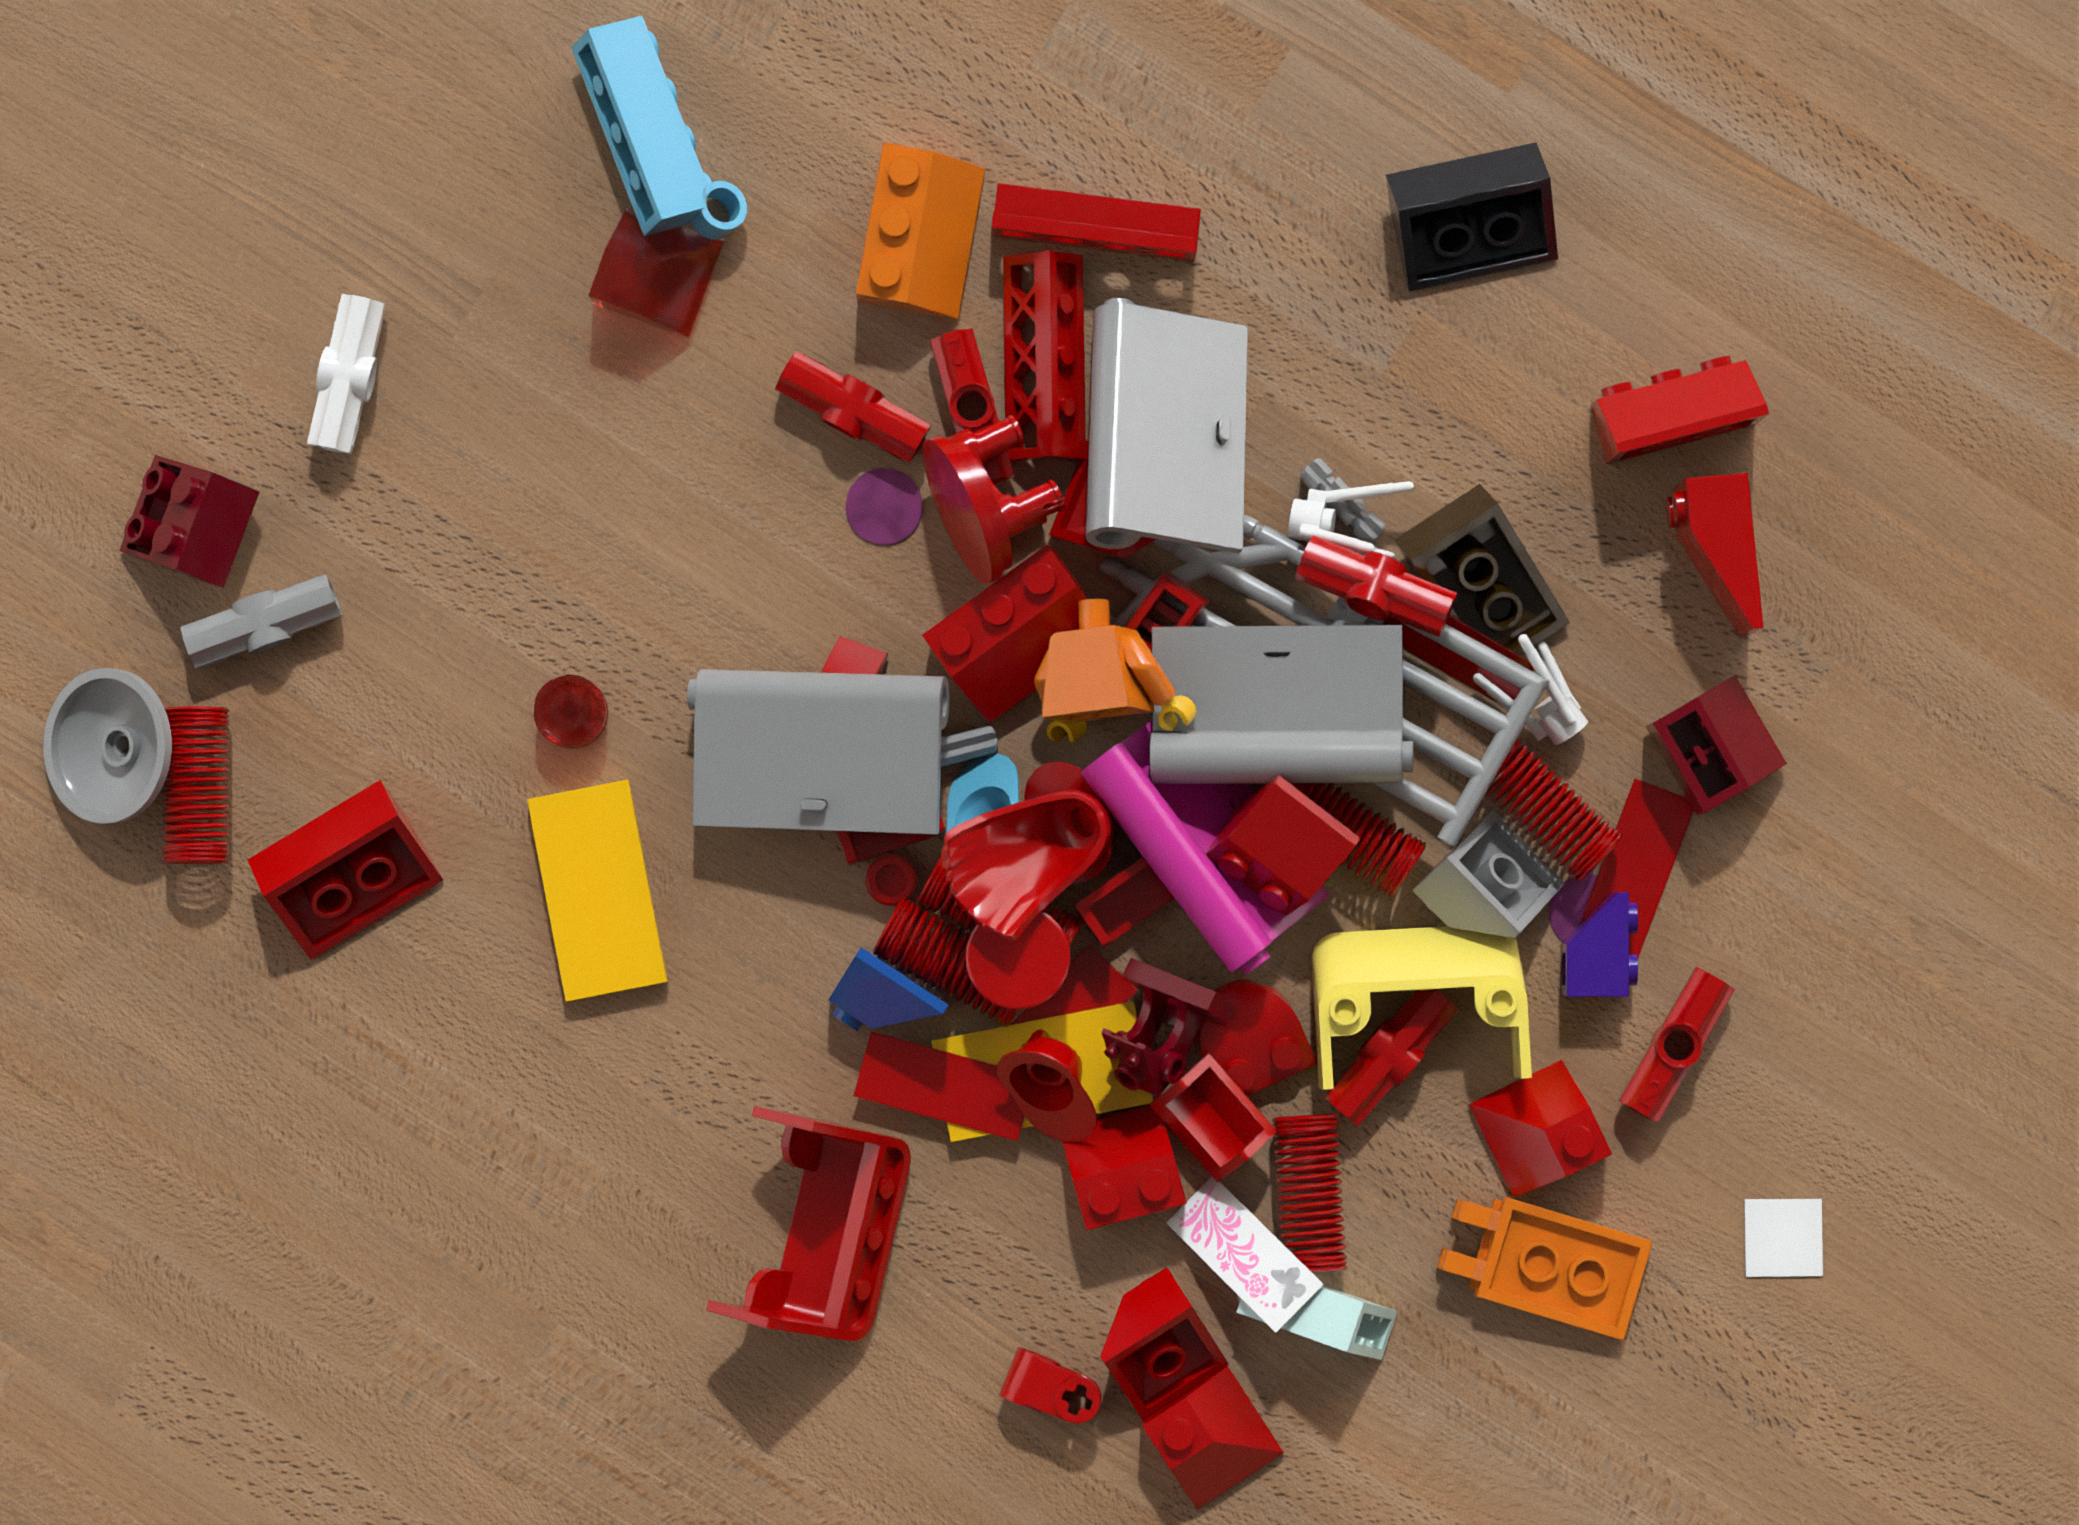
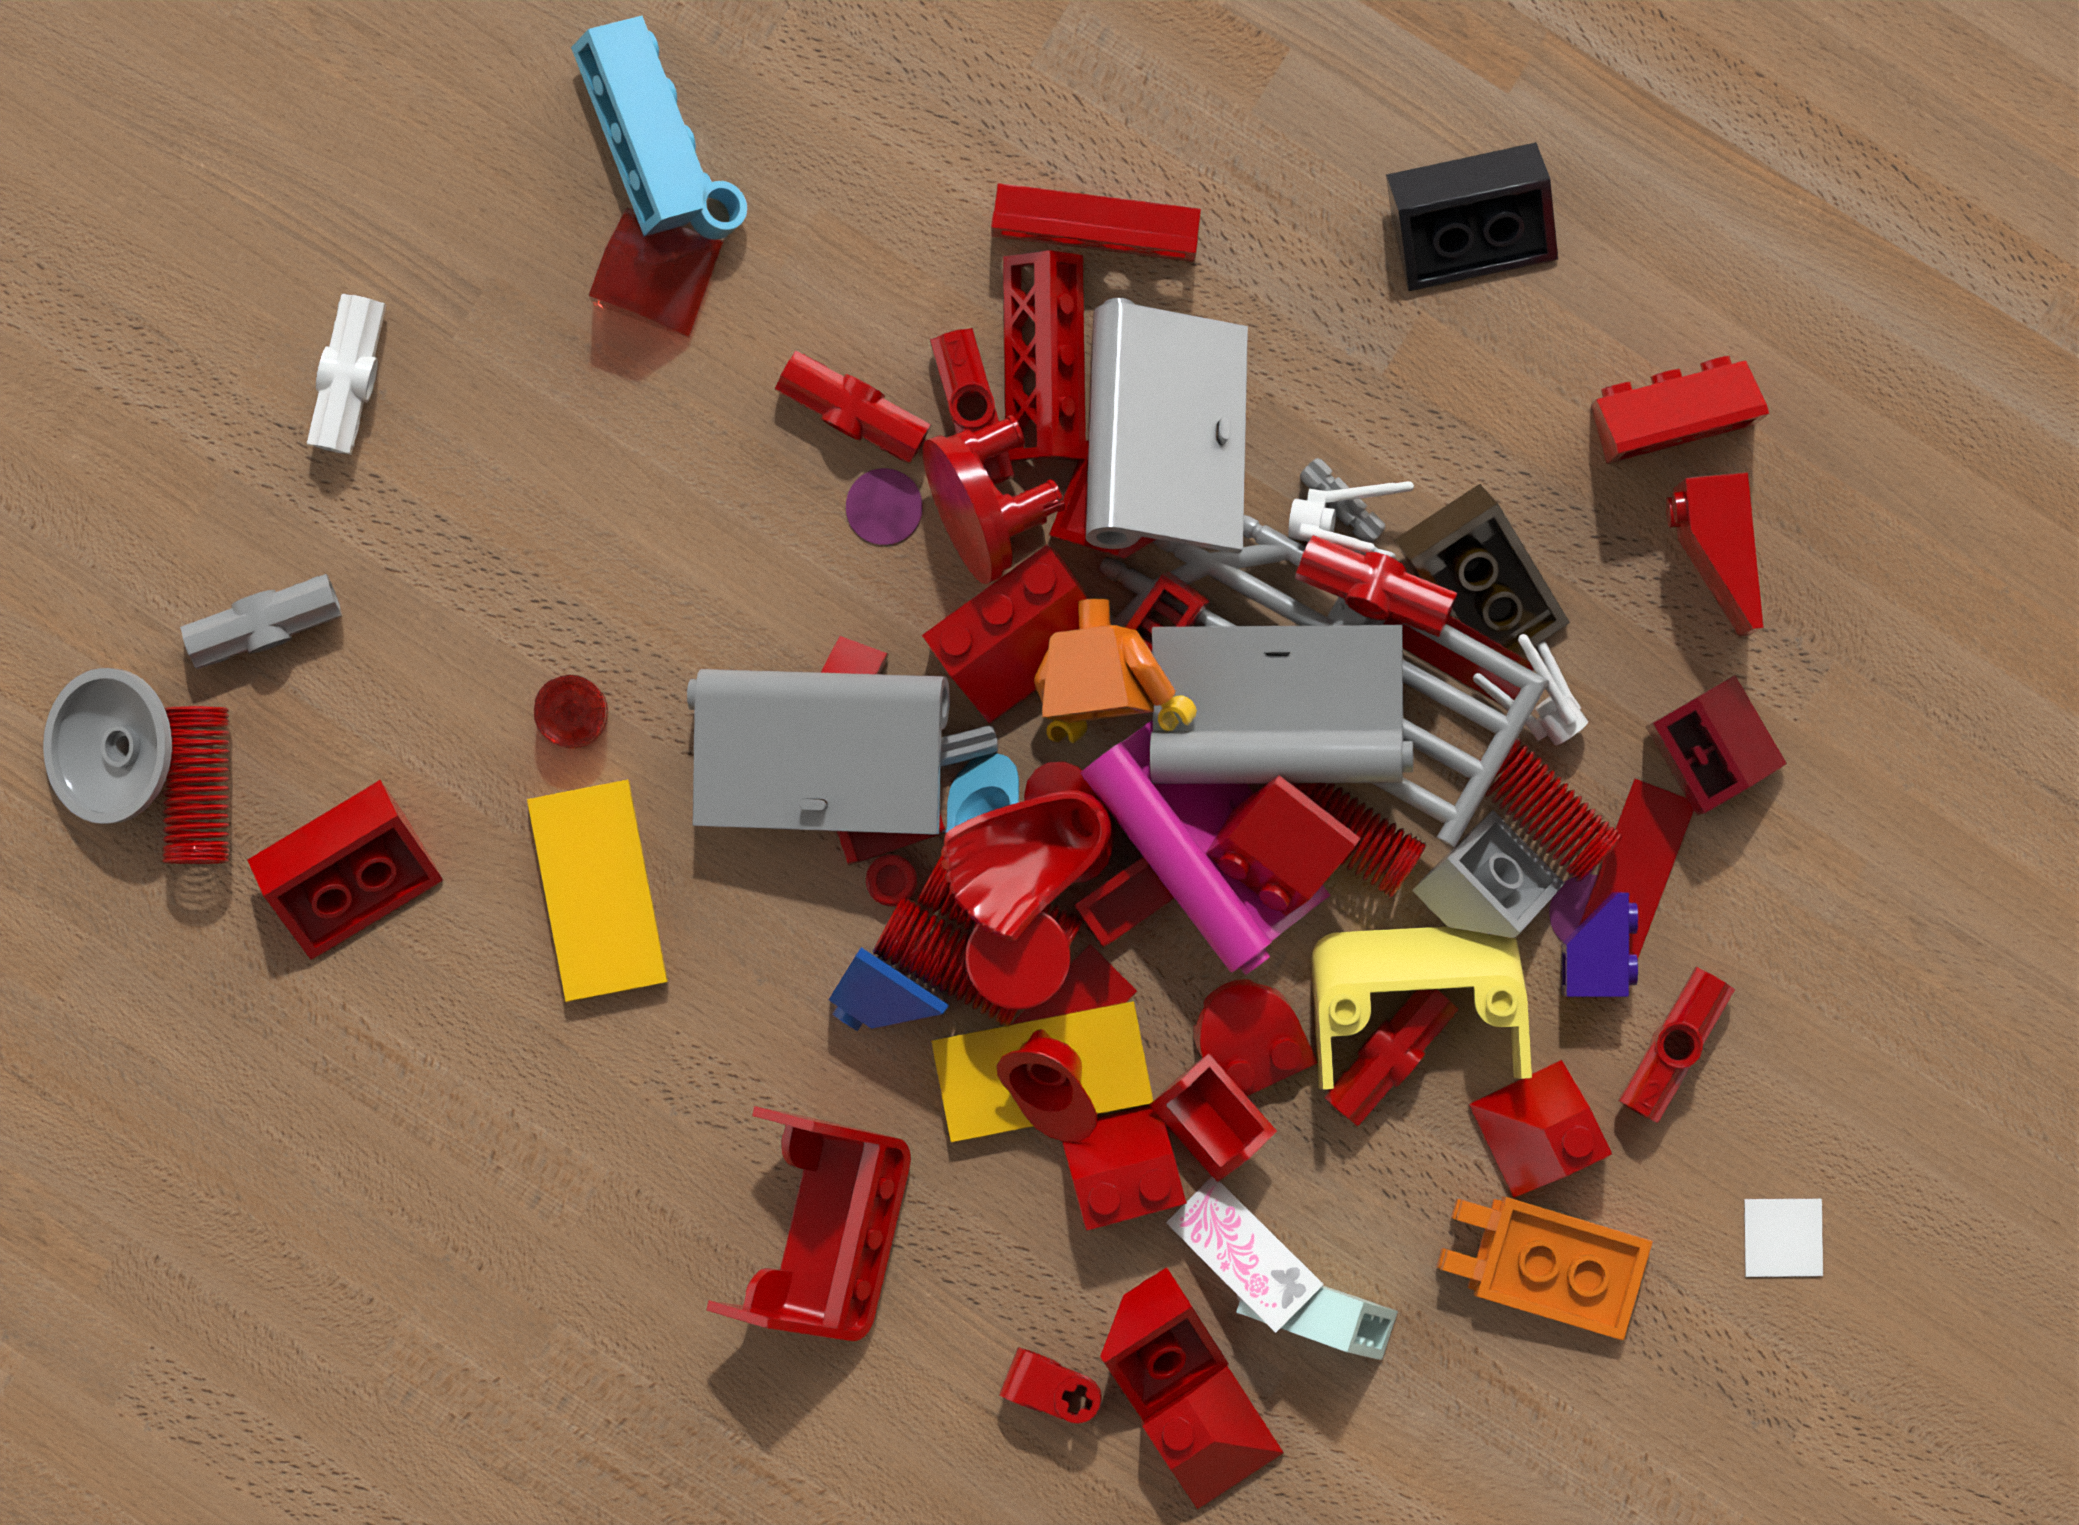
dark red slope [119,455,260,588] -> none
red sticker [853,1031,1024,1141] -> none
orange slope [856,142,985,320] -> none
dark red tile [1101,958,1235,1097] -> none
red piece [1272,1114,1348,1273] -> none

